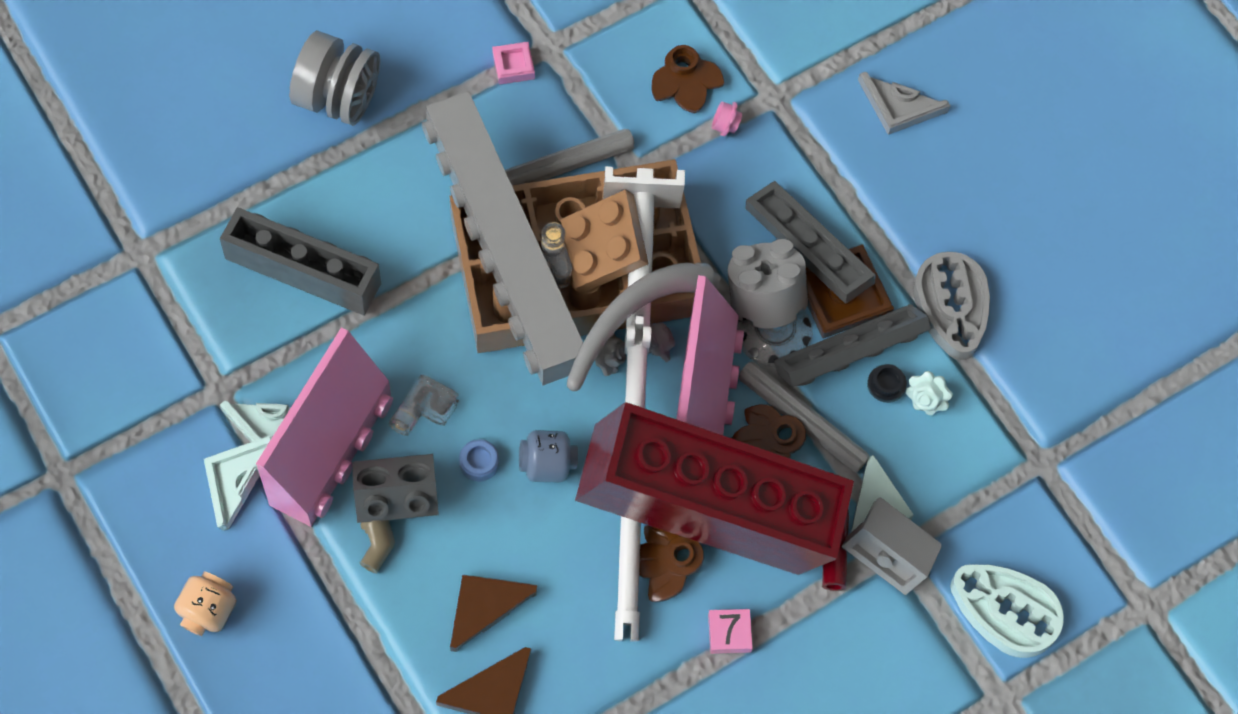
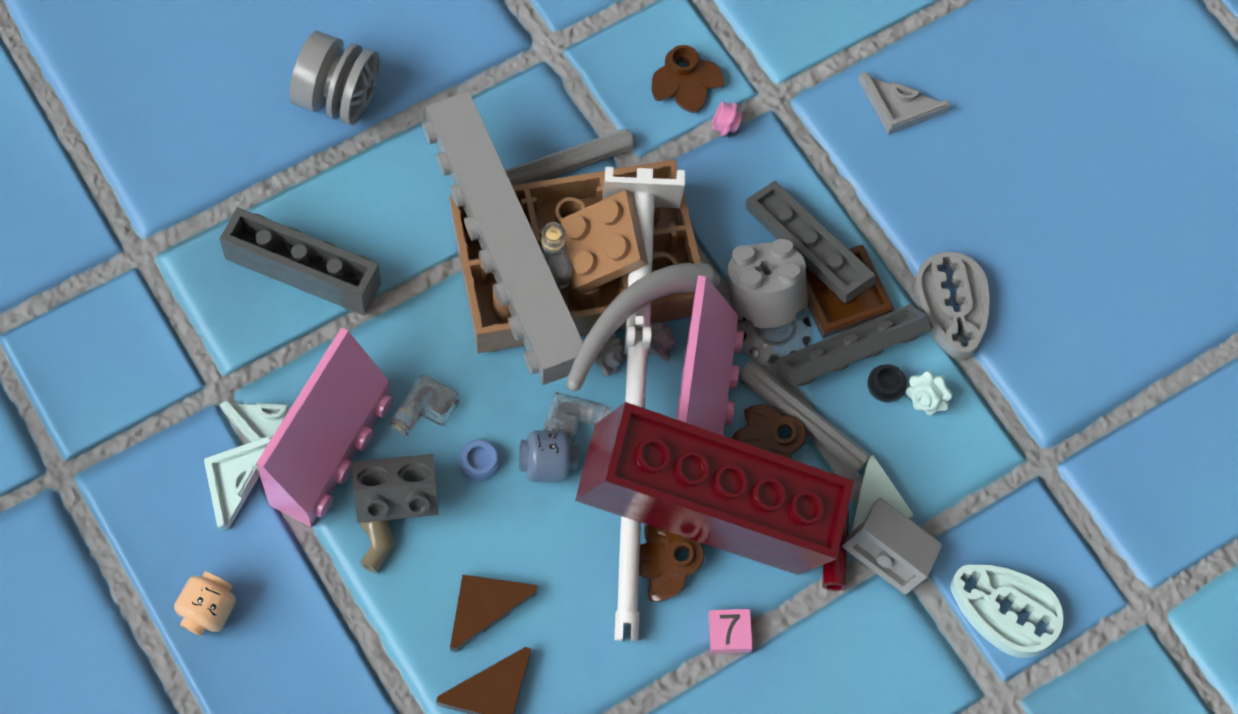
bright pink tile [492,42,535,85] -> none
none -> clear piece [544,391,613,445]

